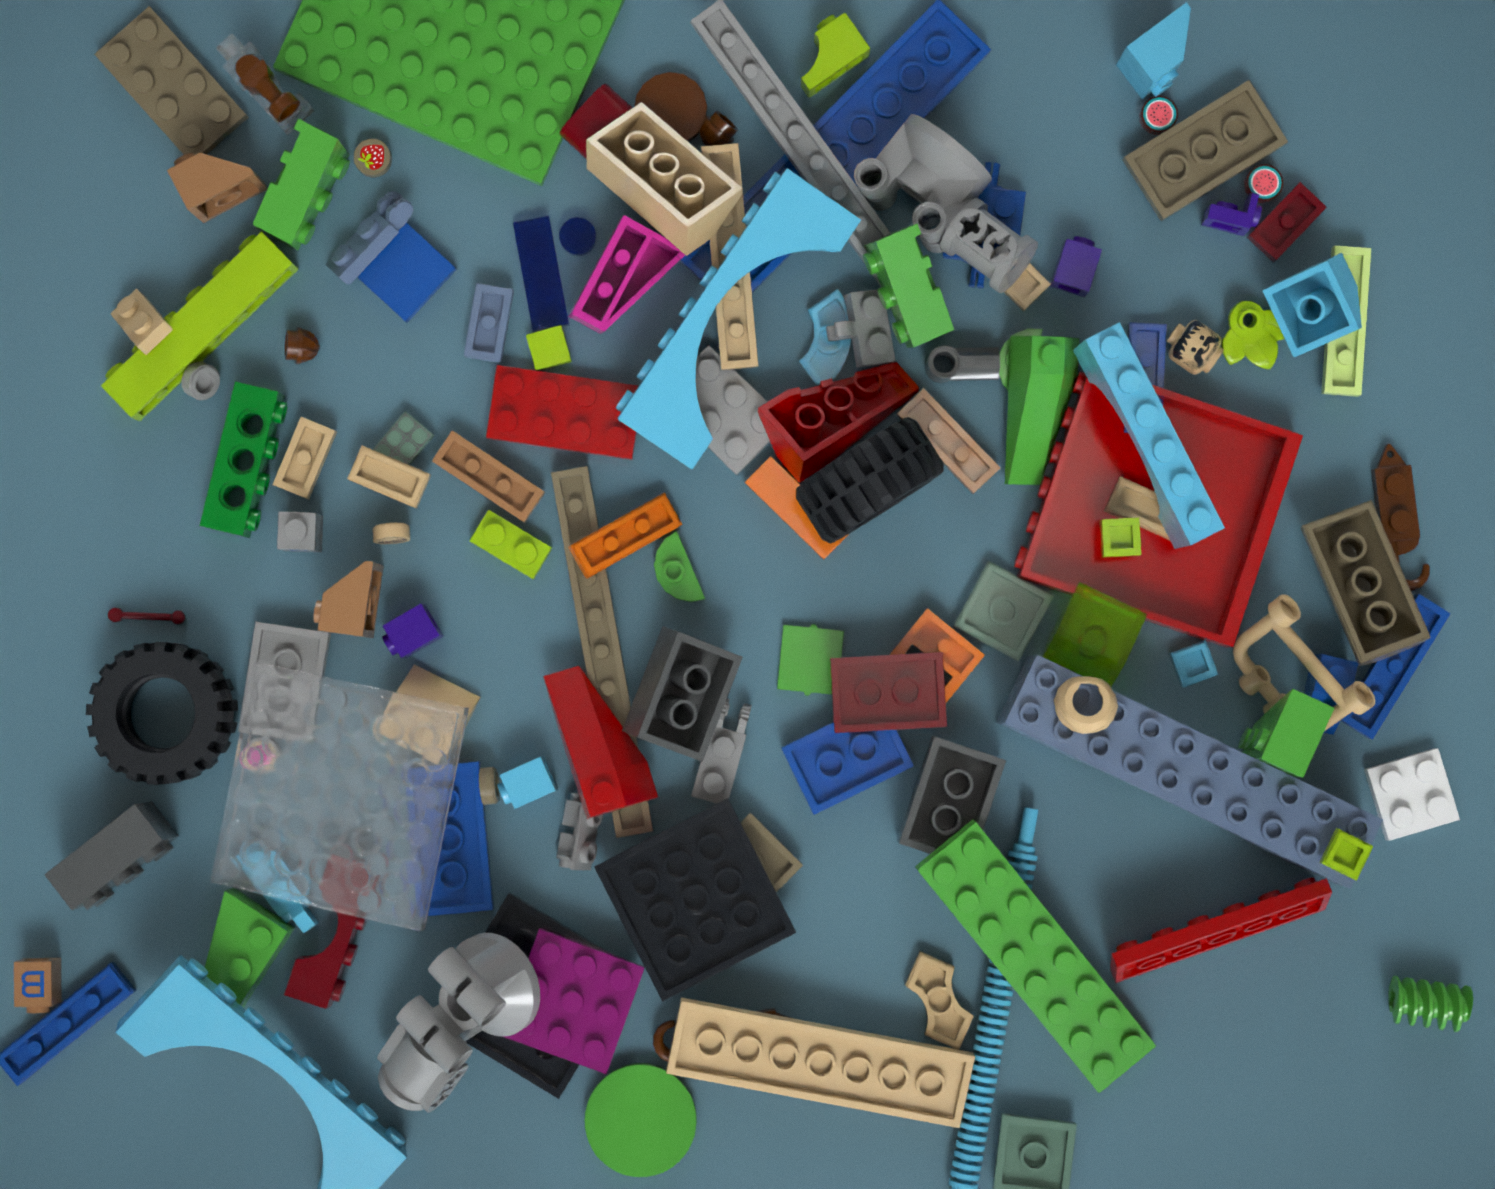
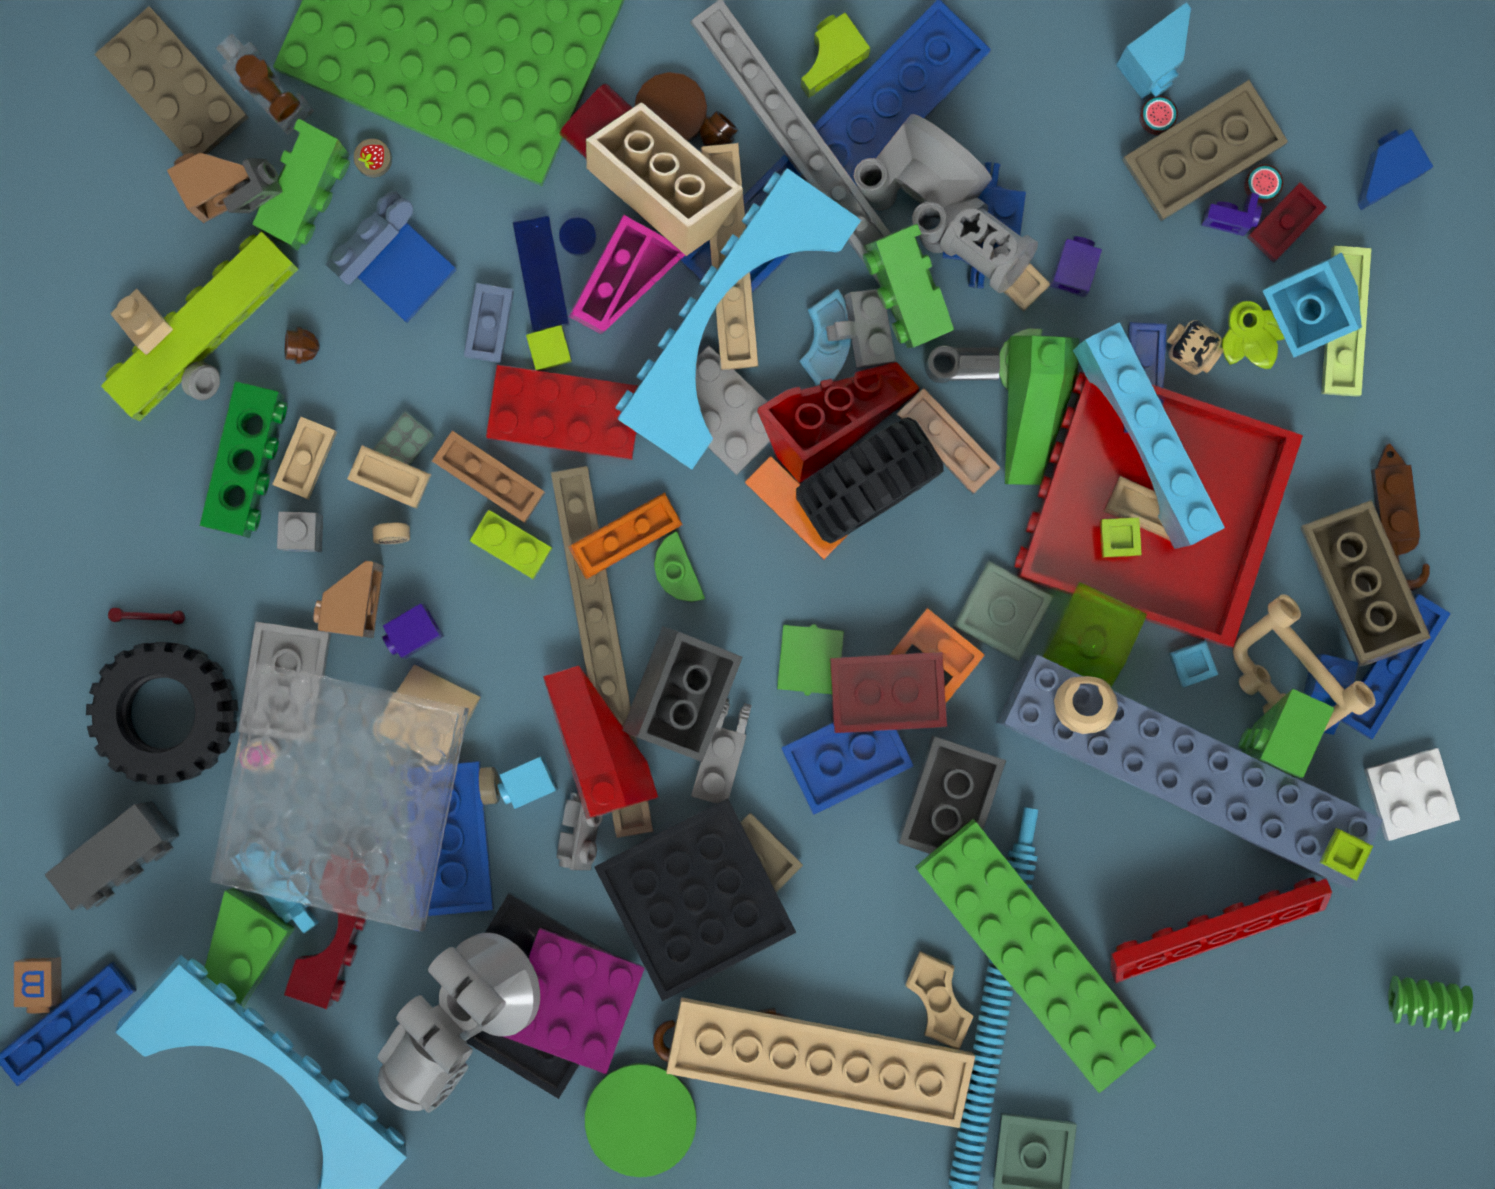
none -> dark grey bracket [223,158,283,214]
none -> blue slope [1358,129,1434,210]

